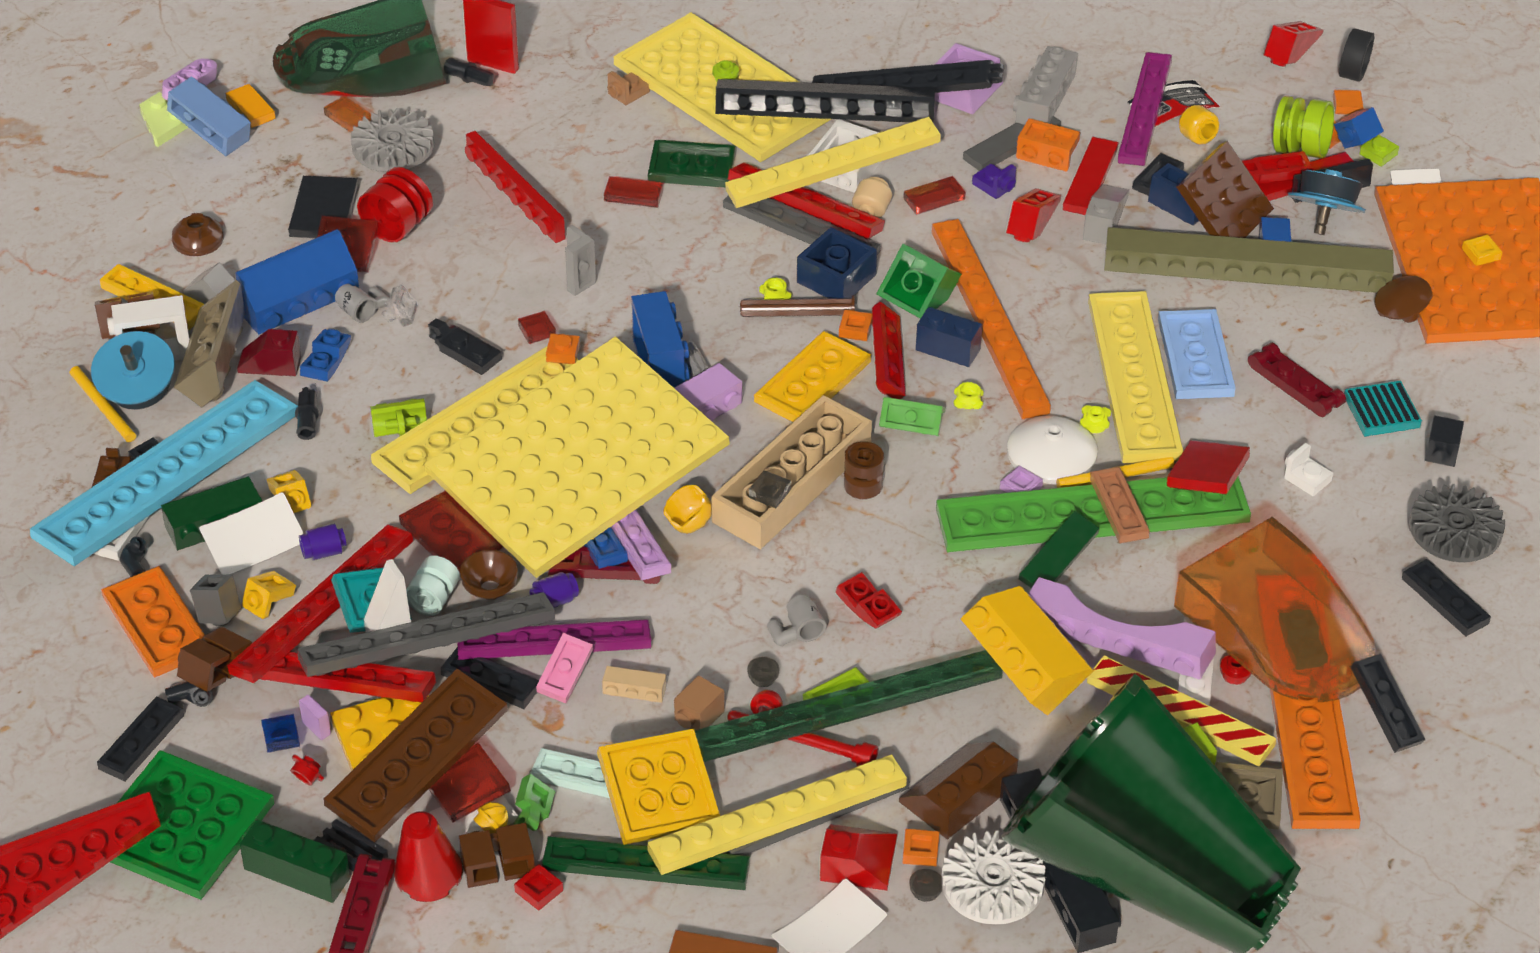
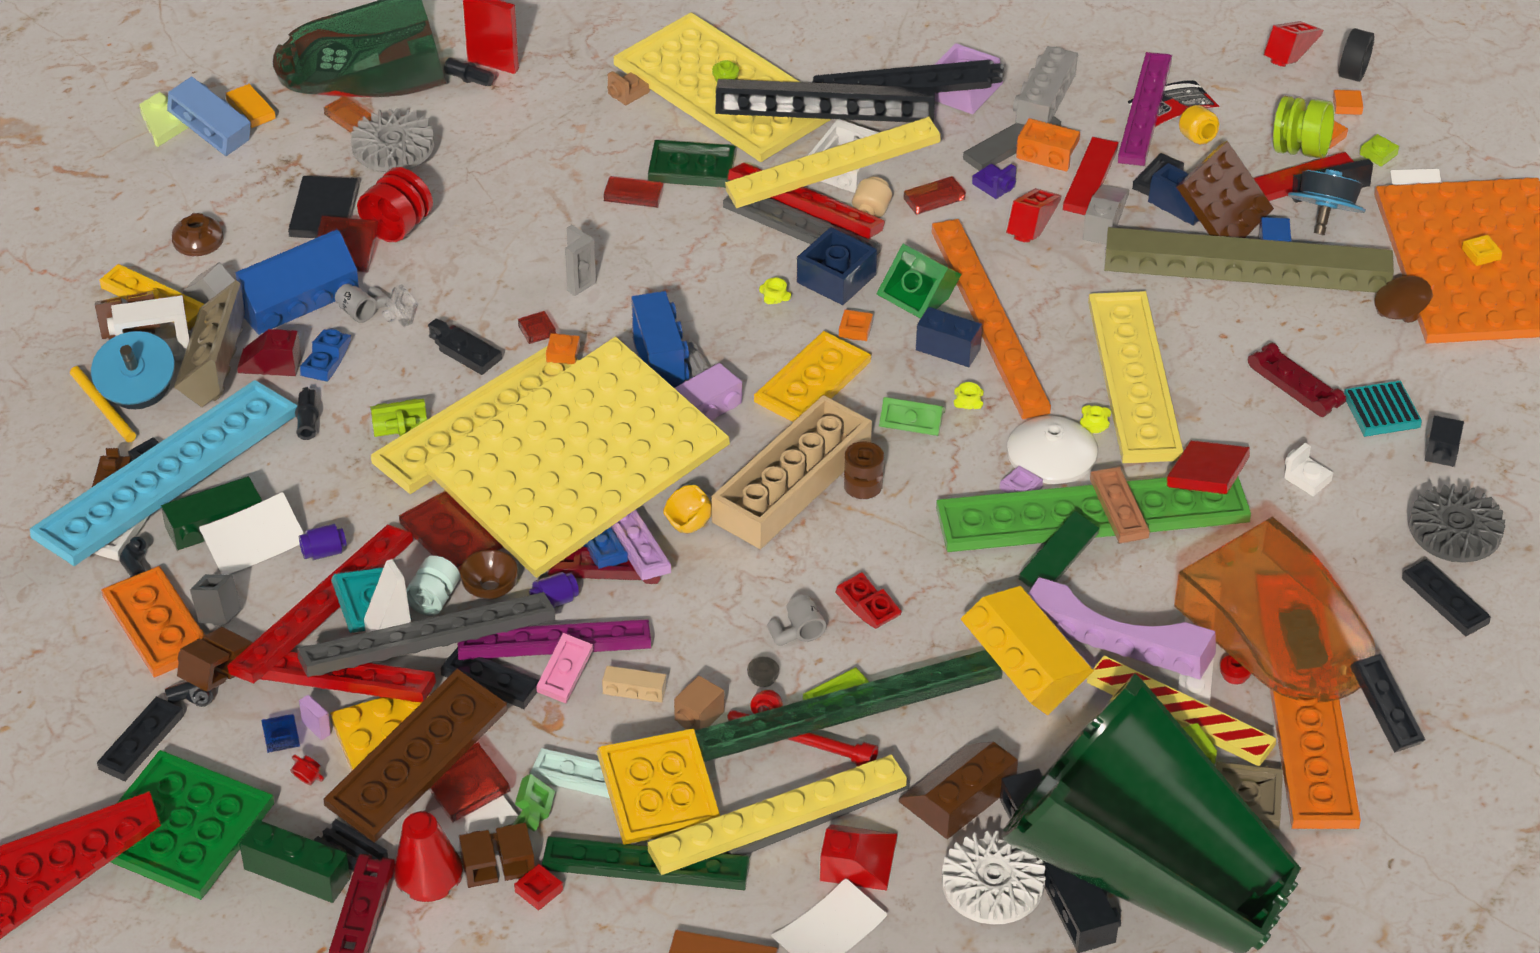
lavender beam [162,59,217,101] -> none
yellow bracket [242,571,296,619] -> none
yellow bracket [266,470,311,513] -> none
red plate [465,131,565,243] -> none
yellow plate [473,802,509,834] -> none
reddish brown axle [740,295,855,317] -> none
clear smoke plate [749,470,791,509] -> none
red plate [872,301,906,399] -> none
orange plate [902,829,939,867] -> none
clear smoke plate [909,869,943,902] -> none
yellow bar [1056,457,1175,488] -> none
light blue plate [1158,309,1236,399] -> none
red hinge [1242,151,1314,184] -> none
blue brick [1334,107,1384,149] -> none

